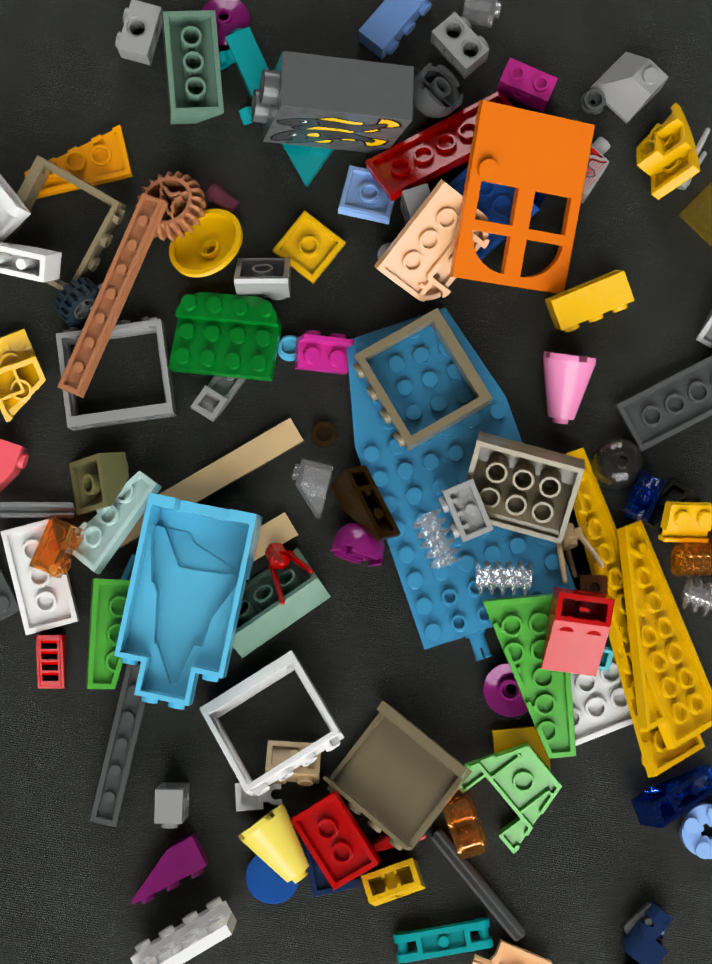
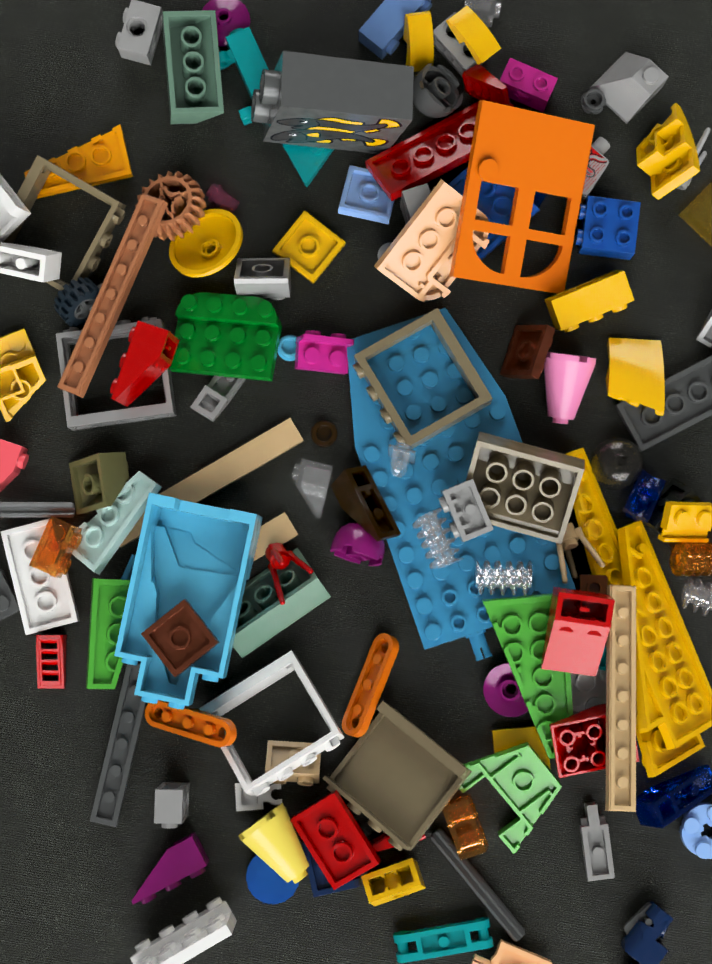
none -> red slope [110,321,180,407]
none -> copper plate [141,599,220,677]
none -> orange plate [145,700,237,747]
none -> orange plate [342,633,399,738]
none -> clear hinge [388,442,416,477]
none -> yellow slope [403,11,434,72]
none -> yellow slope [446,6,502,65]
none -> red slope [462,64,511,106]
none -> copper plate [500,325,555,379]
none -> red slope [549,703,640,778]
none -> blue brick [575,196,641,260]
none -> light grey hinge [579,801,615,881]
none -> yellow slope [605,337,665,416]
none -> tan tile [605,584,636,812]

